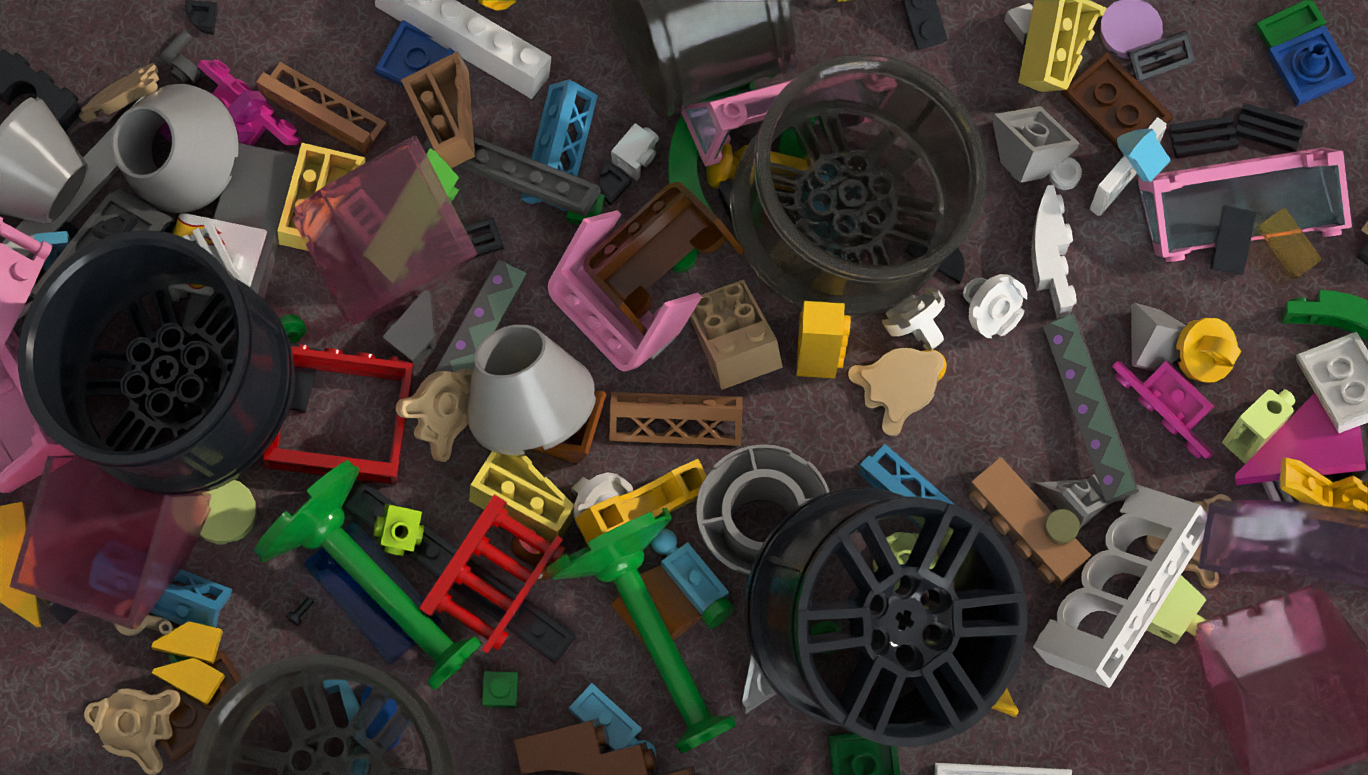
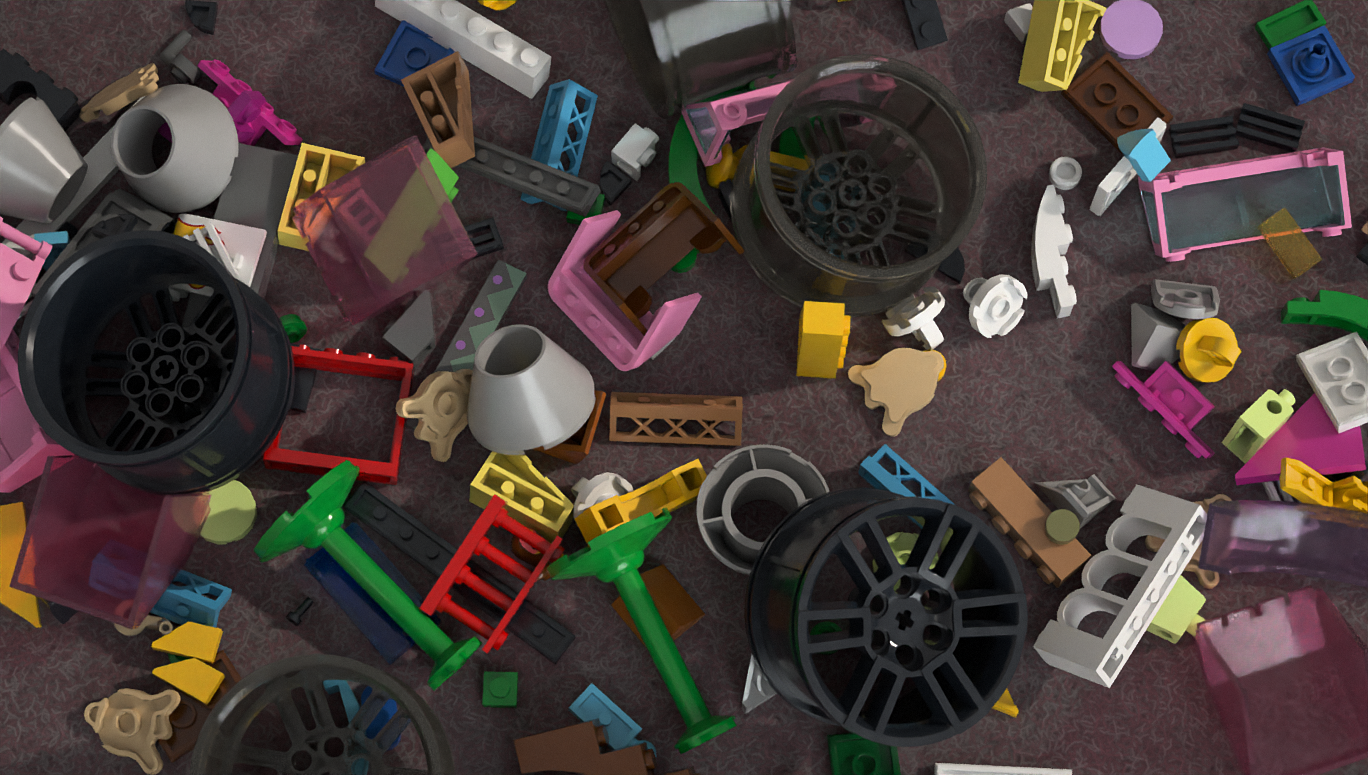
medium nougat fence [256,62,387,155] -> none
lime brick [373,504,424,556] -> none
medium azure plate [651,528,729,615] -> none
tan slope [690,280,783,390] -> none
green tile [701,597,735,629] -> none
light grey slope [992,106,1080,183] -> none
tile [1043,313,1139,504] -> none
black tile [1126,31,1195,82] -> none
black tile [1210,205,1256,275] -> none
none -> light grey tile [1151,279,1220,319]

